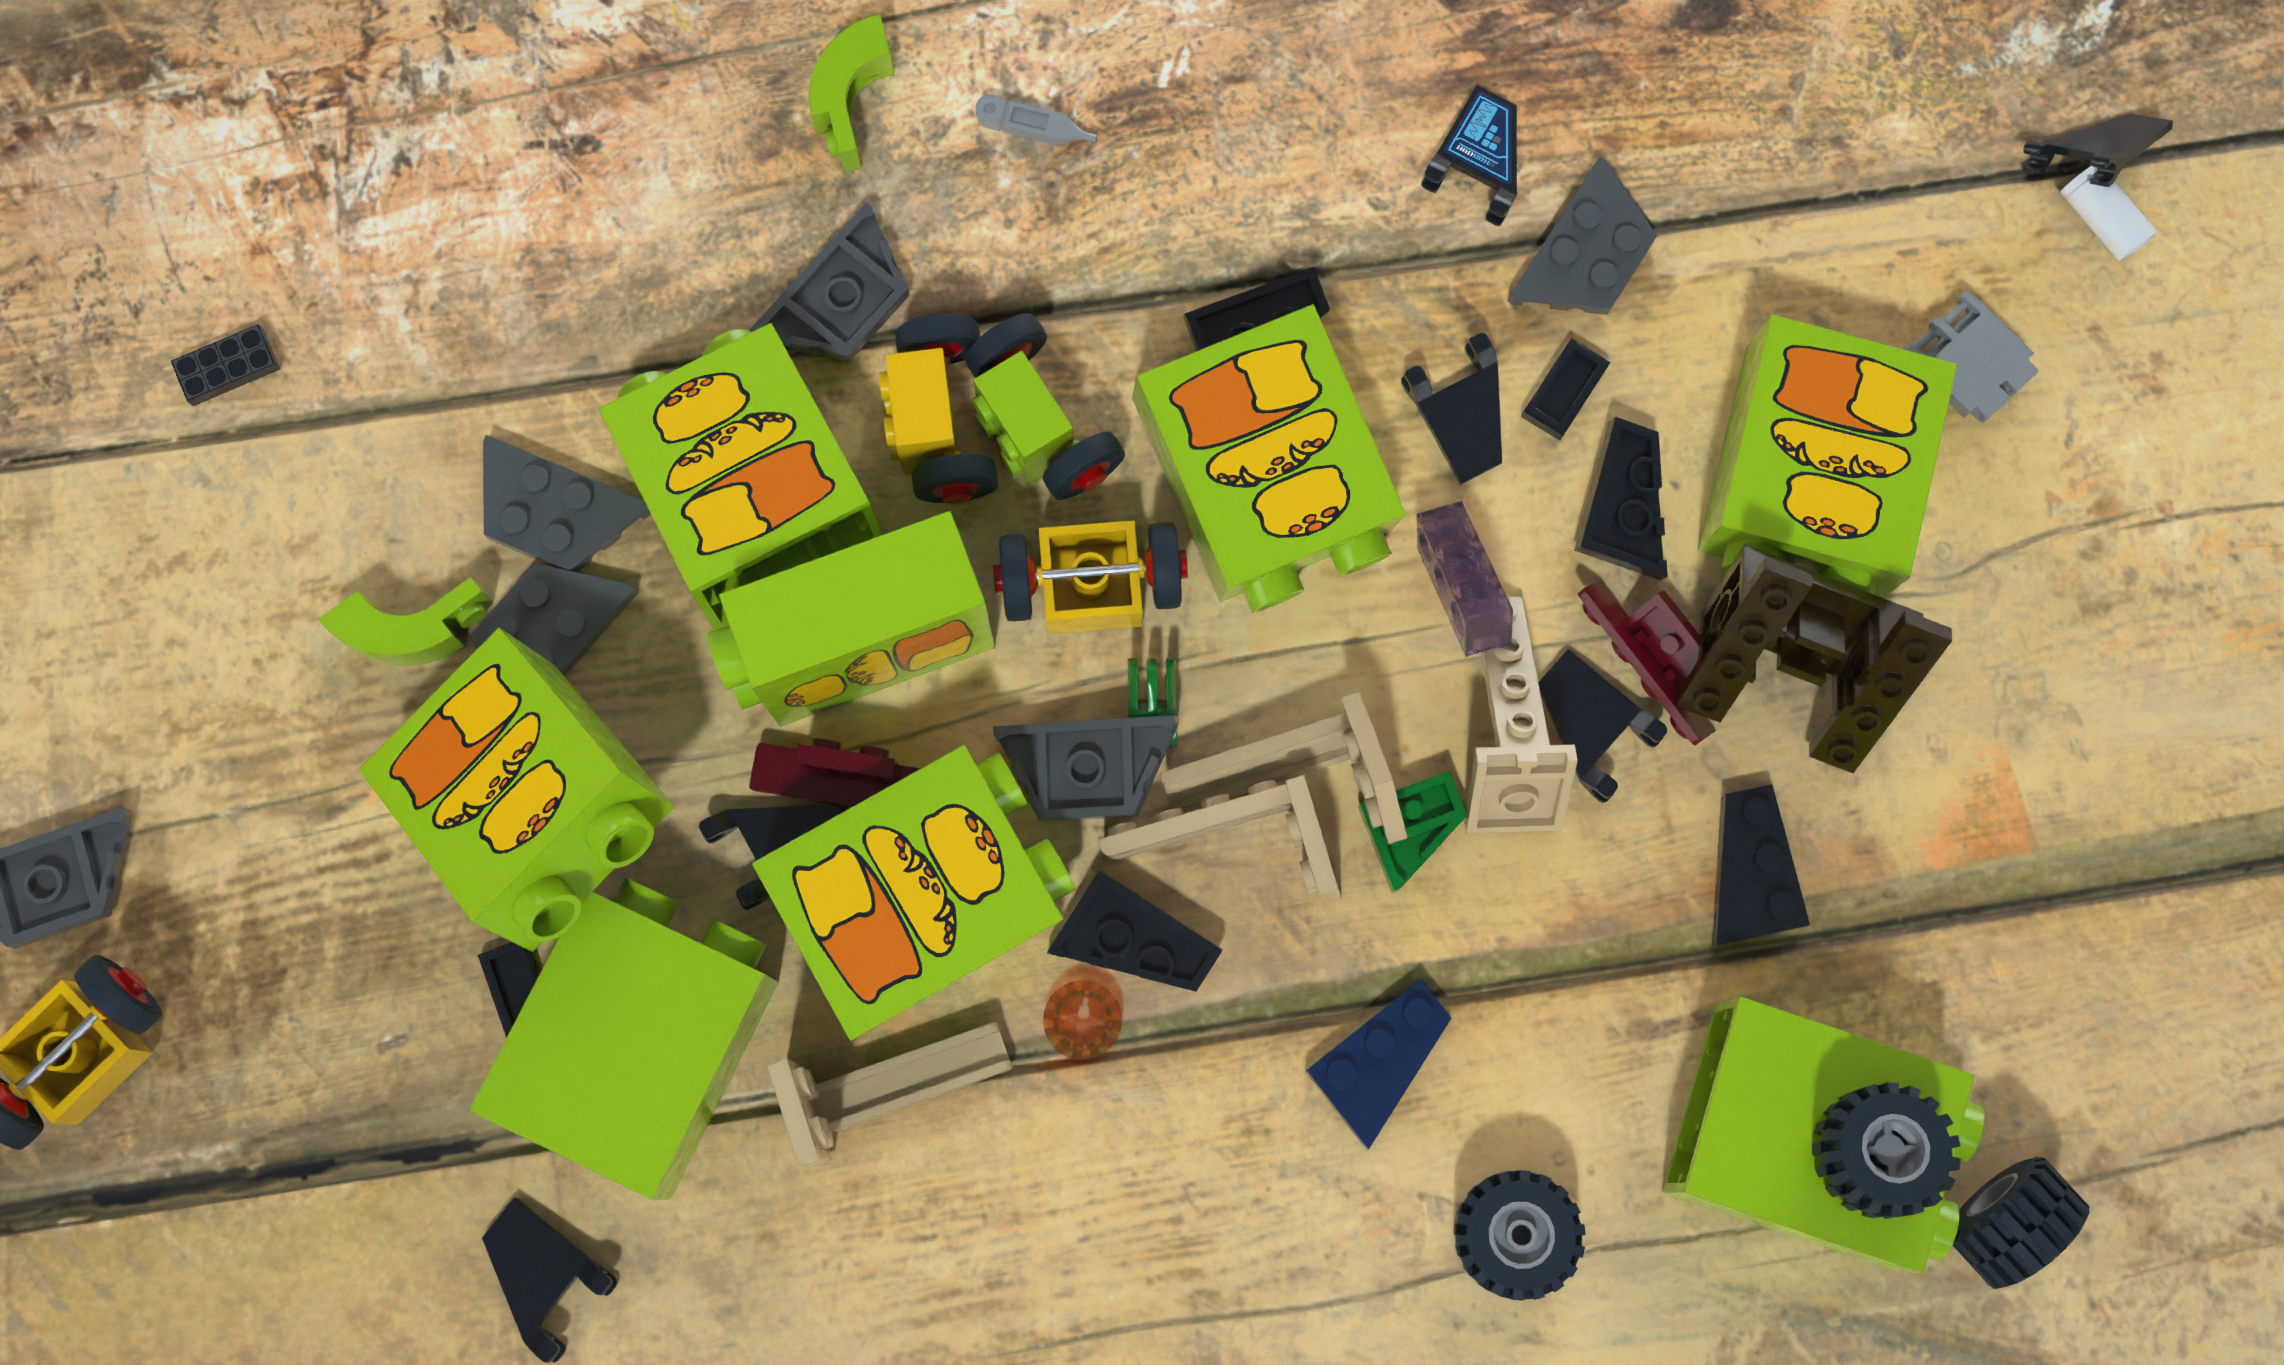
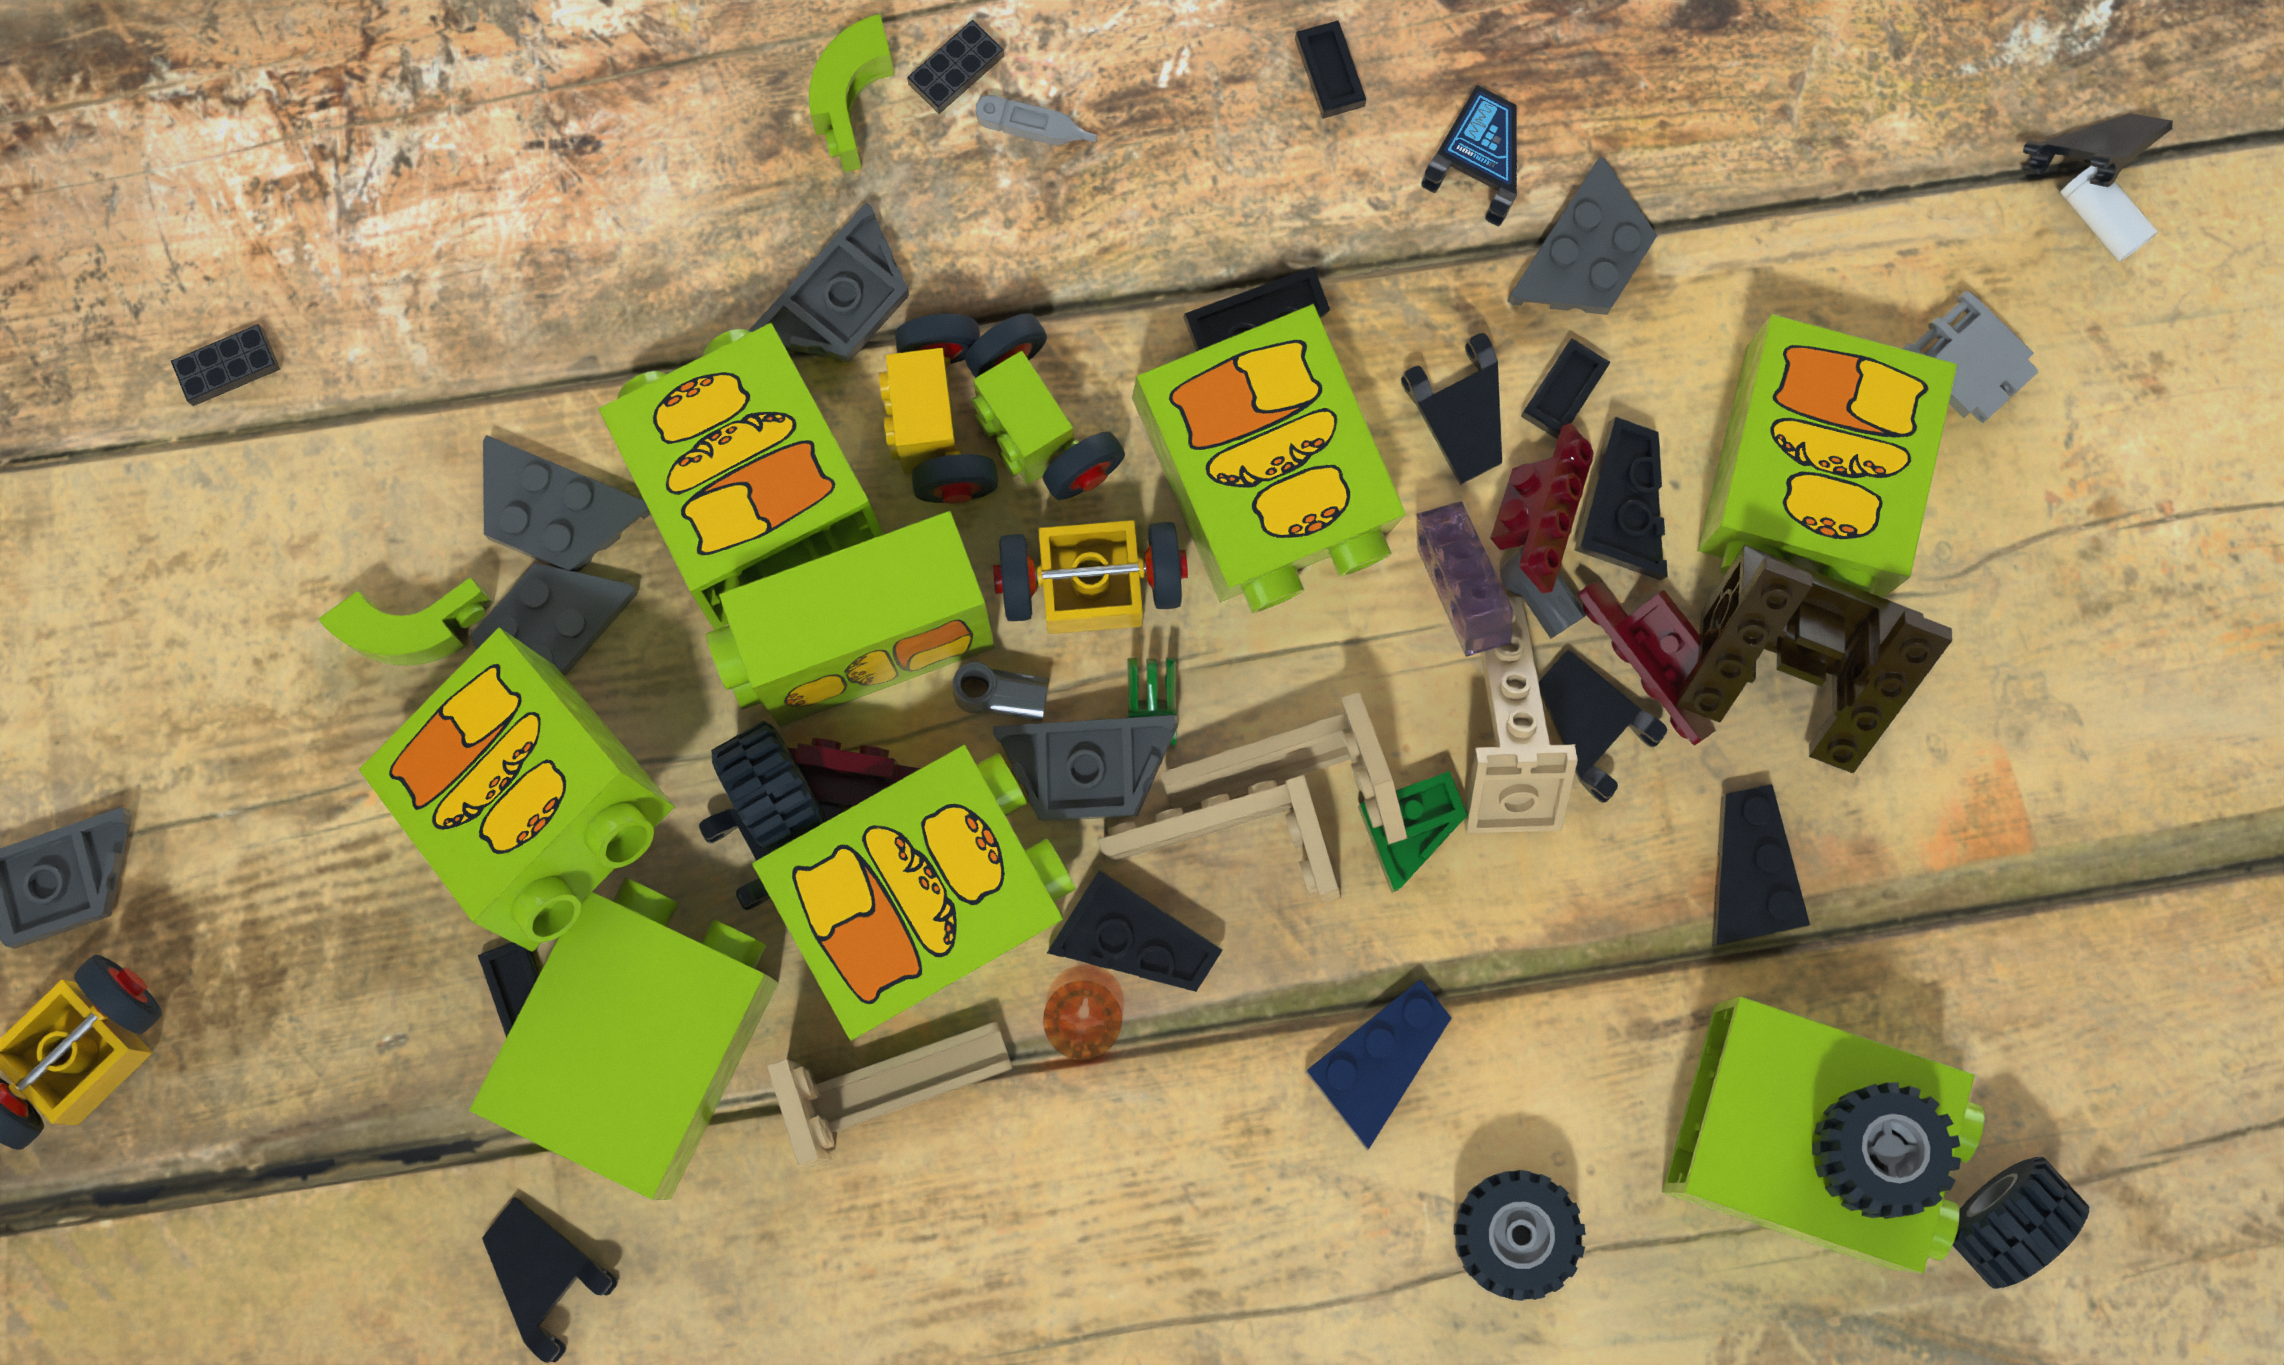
none -> black wheel [711,720,825,854]
none -> black tile [907,19,1004,114]
none -> dark grey piece [953,662,1049,721]
none -> black tile [1295,20,1366,119]
none -> dark red bracket [1490,423,1594,594]
none -> dark grey piece [1500,545,1587,639]

